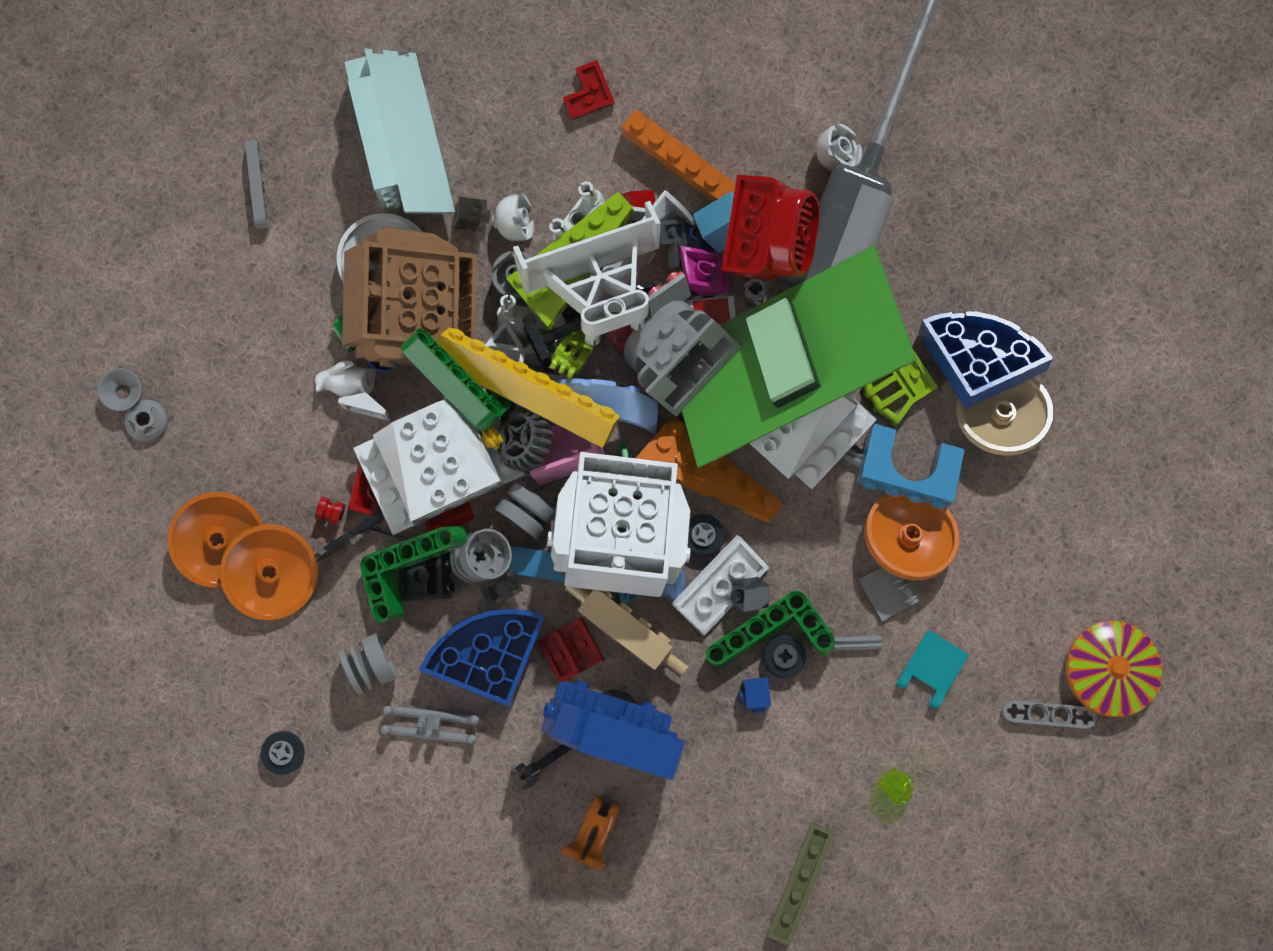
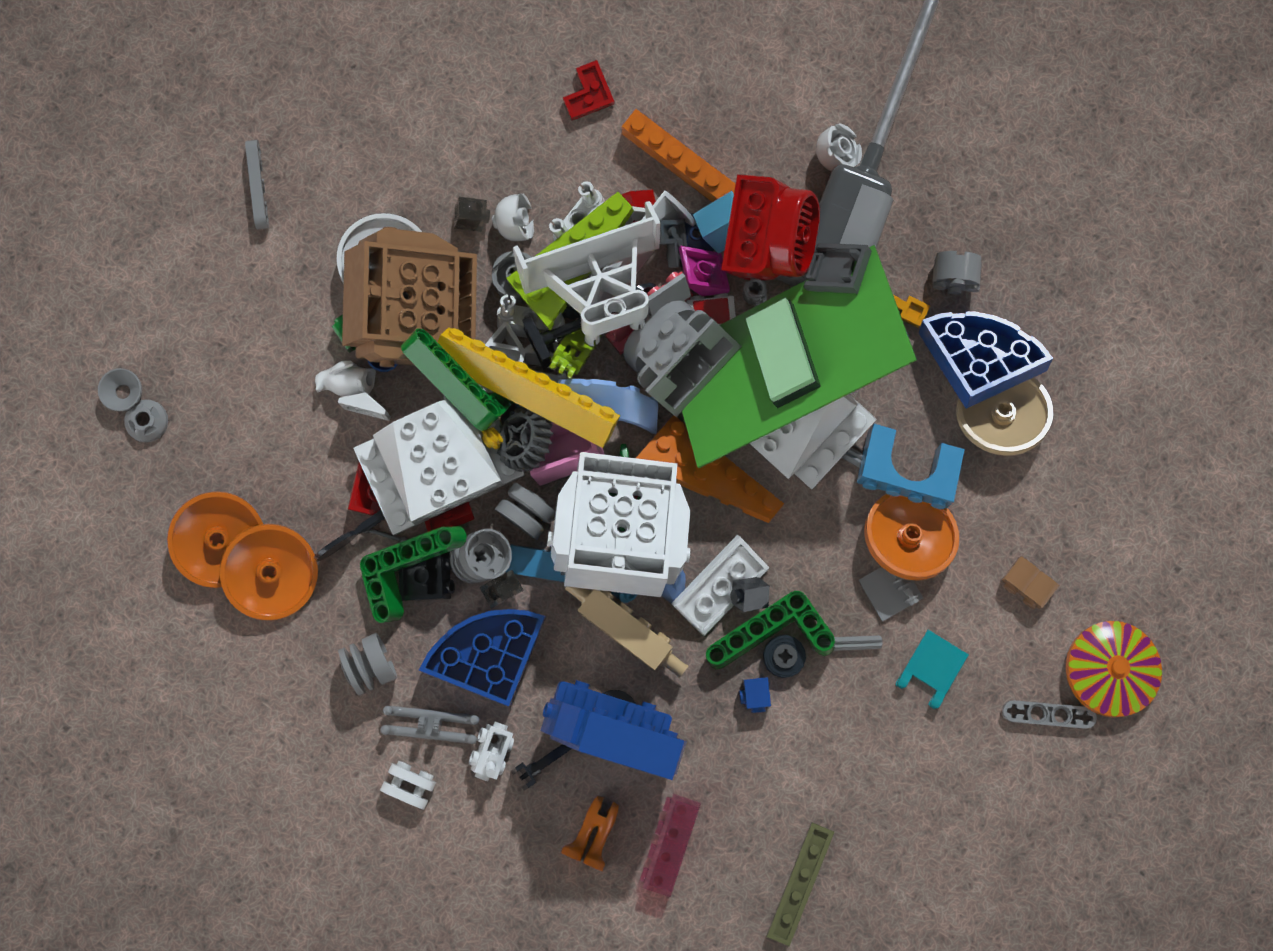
black wheel [260,731,305,775] -> none
red wheel [315,496,346,526] -> none
light aqua panel [344,48,455,214] -> none
red slope [537,617,605,682] -> none
black wheel [687,514,725,557] -> none
lime plate [863,351,938,428] -> none
clear neon green brick [875,767,915,806] -> none
none -> white brick [380,761,436,810]
none -> white brick [469,721,514,781]
none -> clear pink brick [639,793,701,897]
none -> dark grey container [803,243,872,294]
none -> light orange plate [893,295,930,328]
none -> light grey brick [932,251,982,295]
none -> medium nougat brick [1001,556,1060,609]

